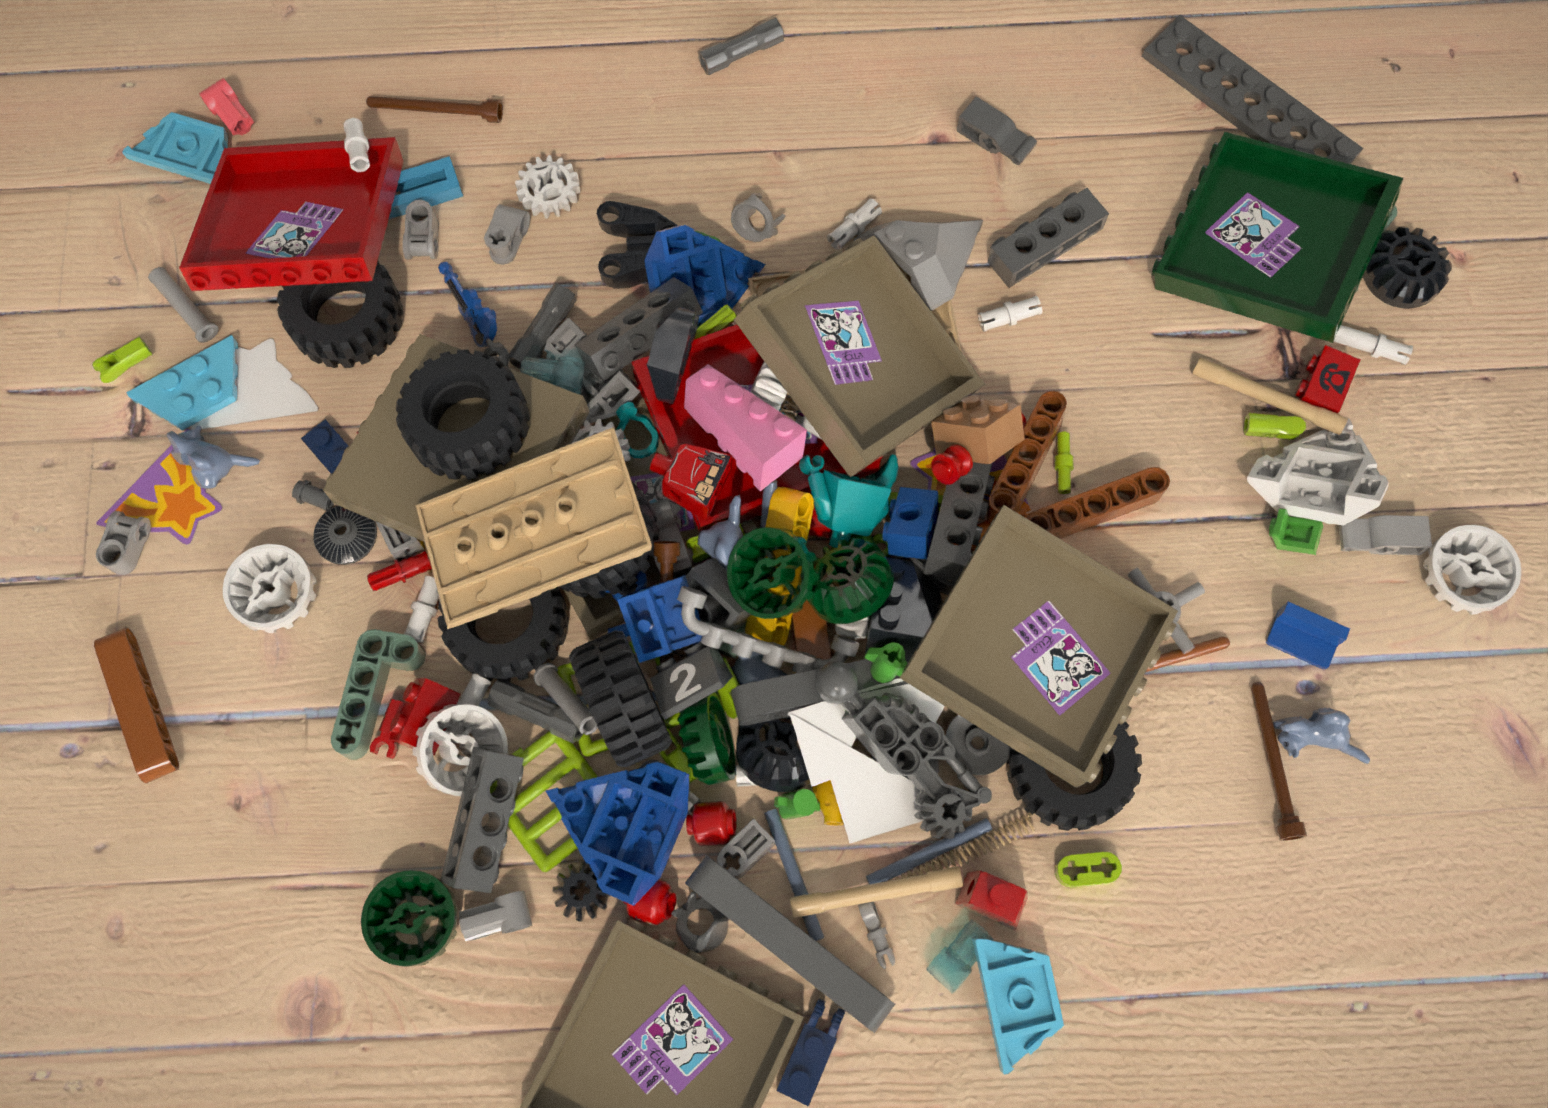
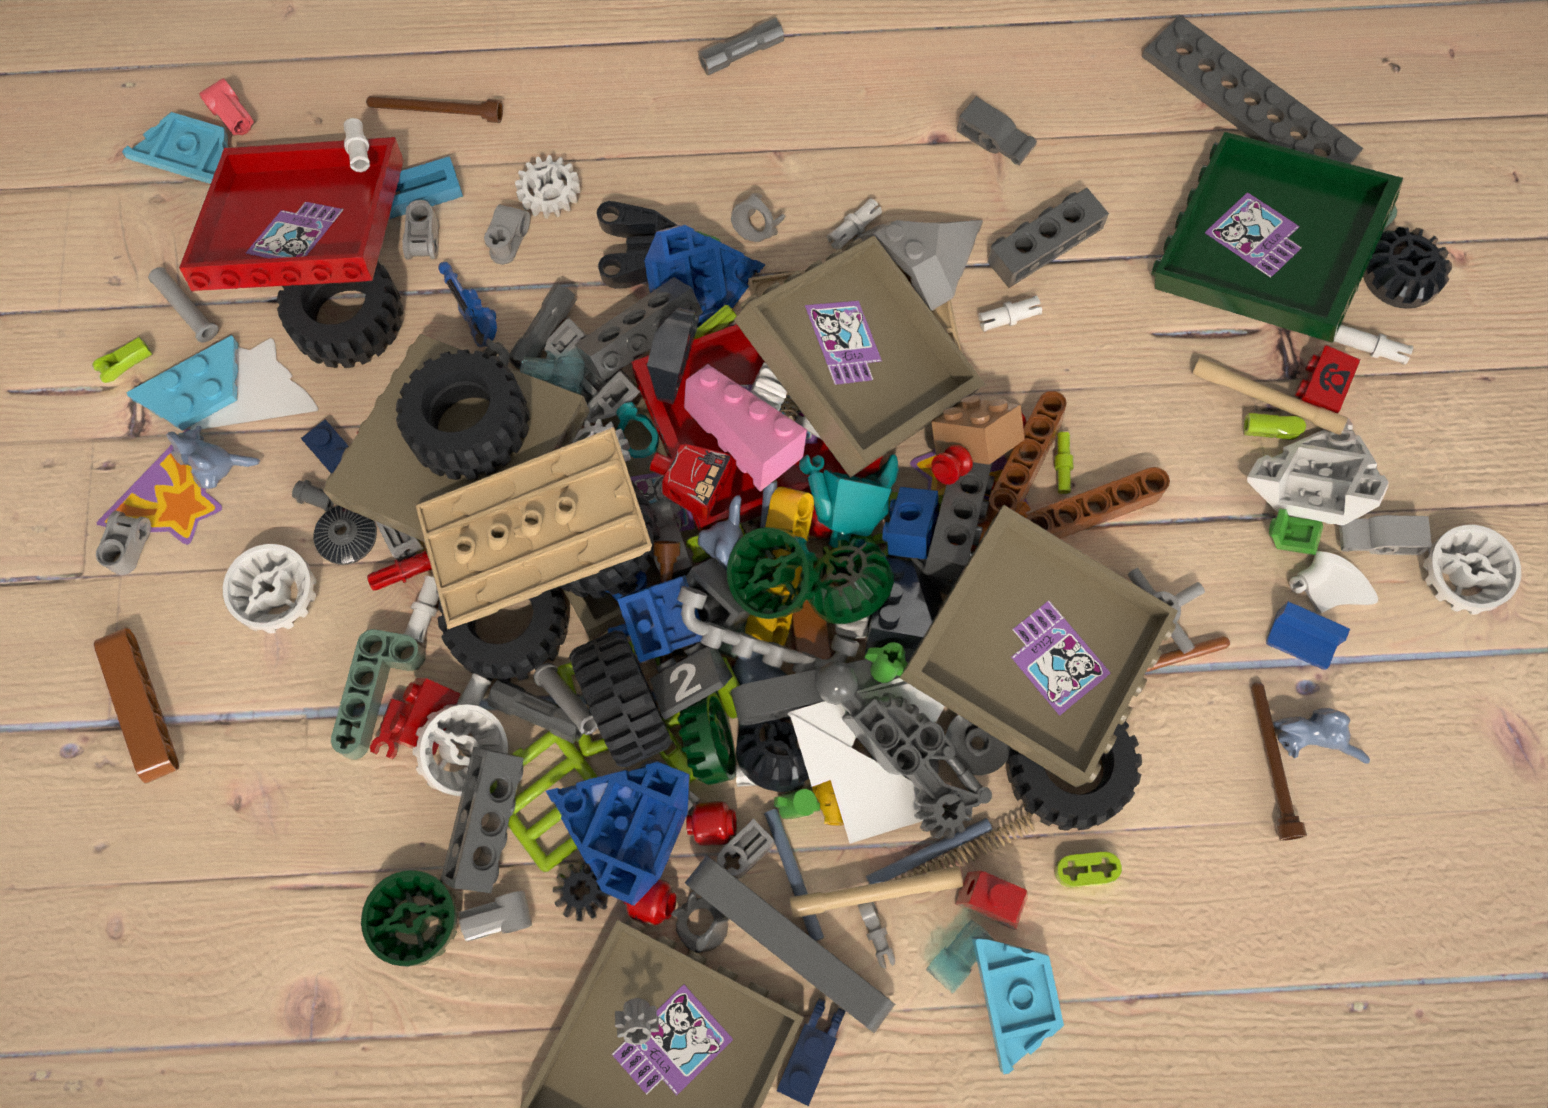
none -> light grey gear [615,998,659,1045]
none -> white arm [1289,551,1378,614]

